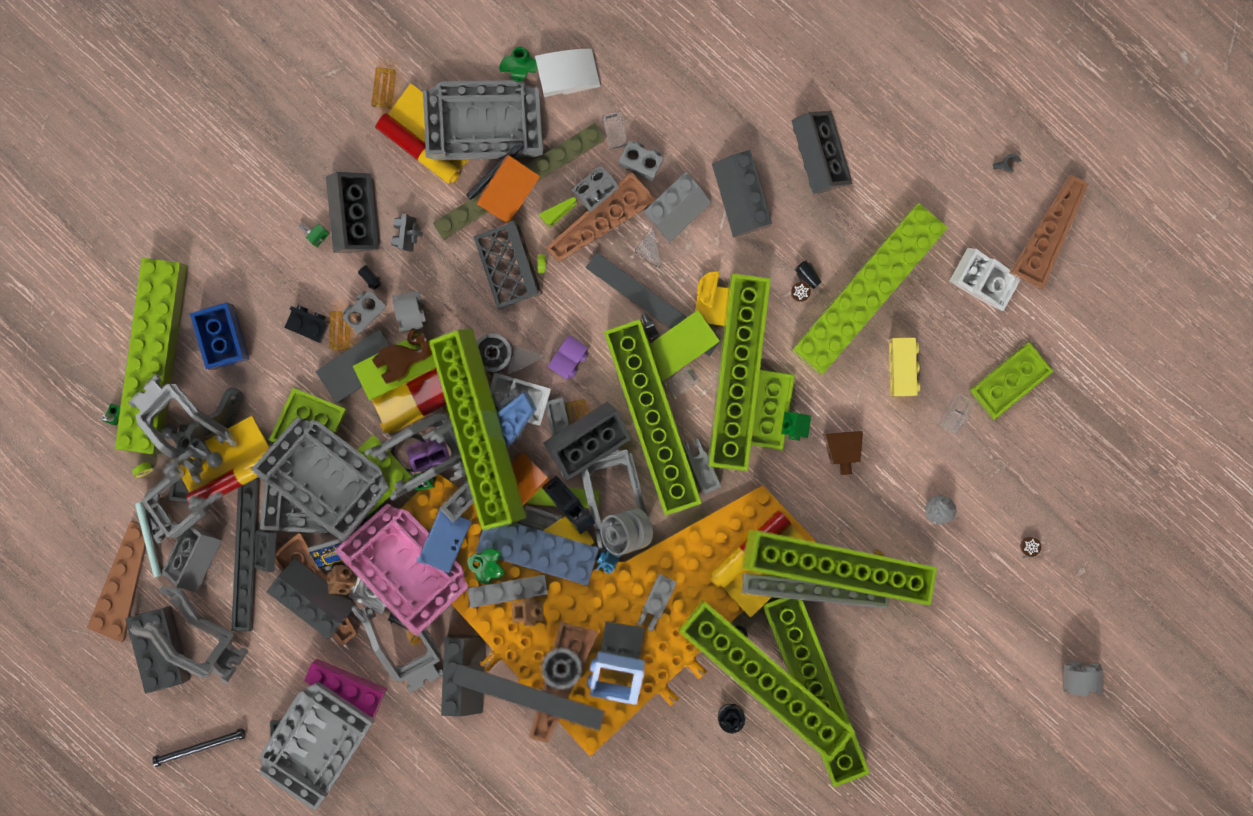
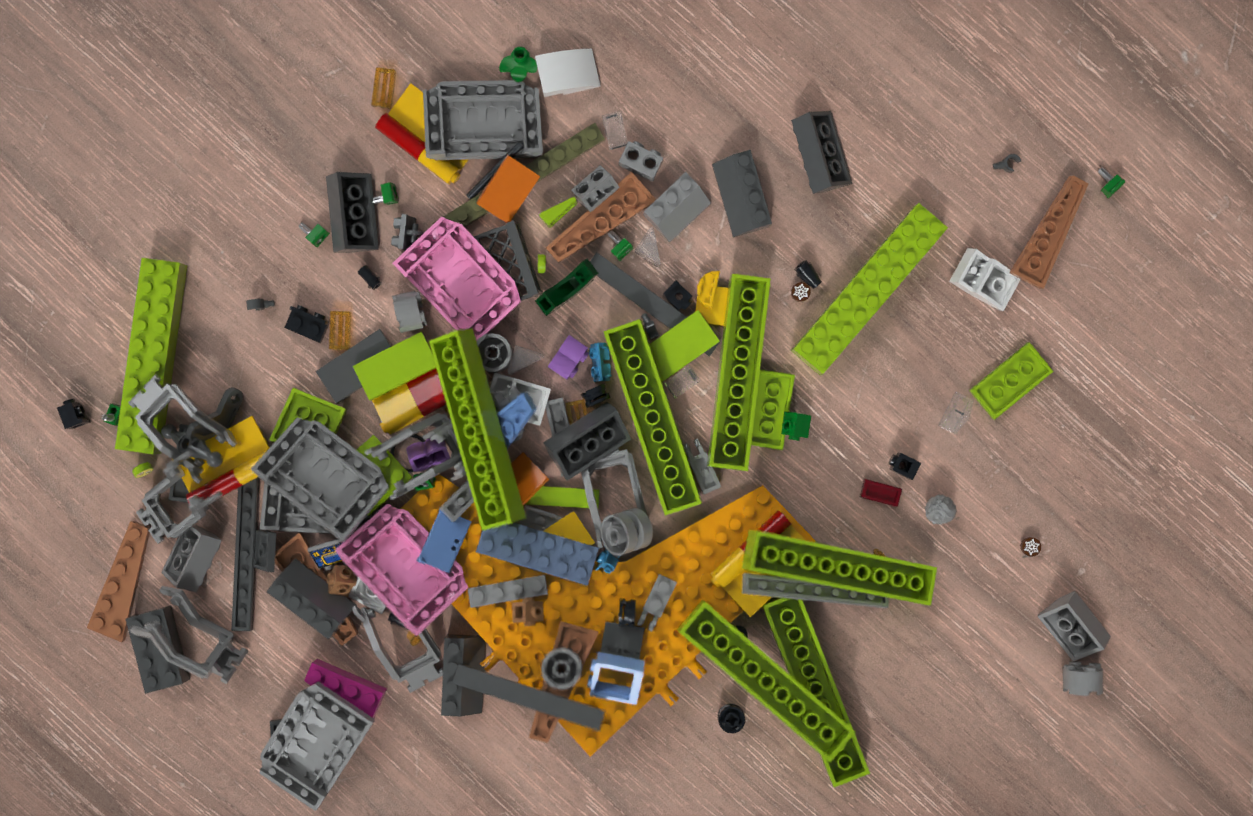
light aqua bar [135,501,162,577] -> none
black bar [152,728,245,767] -> none
blue brick [190,303,250,370] -> none
light grey brick [342,290,386,335] -> none
reddish brown hips [372,329,432,384] -> none
green plate [468,548,505,585] -> none
black slope [542,476,596,535] -> none
reddish brown torso [823,431,863,475] -> none
light yellow brick [889,338,920,397] -> none
none -> black brick [57,399,91,429]
none -> dark grey piece [246,299,274,311]
none -> green piece [372,182,398,205]
none -> bright pink slope [393,217,521,342]
none -> dark green arch [535,258,599,316]
none -> black wheel [581,383,611,408]
none -> dark azure hinge [589,343,612,382]
none -> green piece [608,231,634,261]
none -> black wheel [618,598,636,627]
none -> black brick [662,280,692,311]
none -> dark red tile [860,479,902,507]
none -> black brick [888,452,921,480]
none -> light grey slope [1038,591,1111,661]
none -> green piece [1098,167,1125,198]

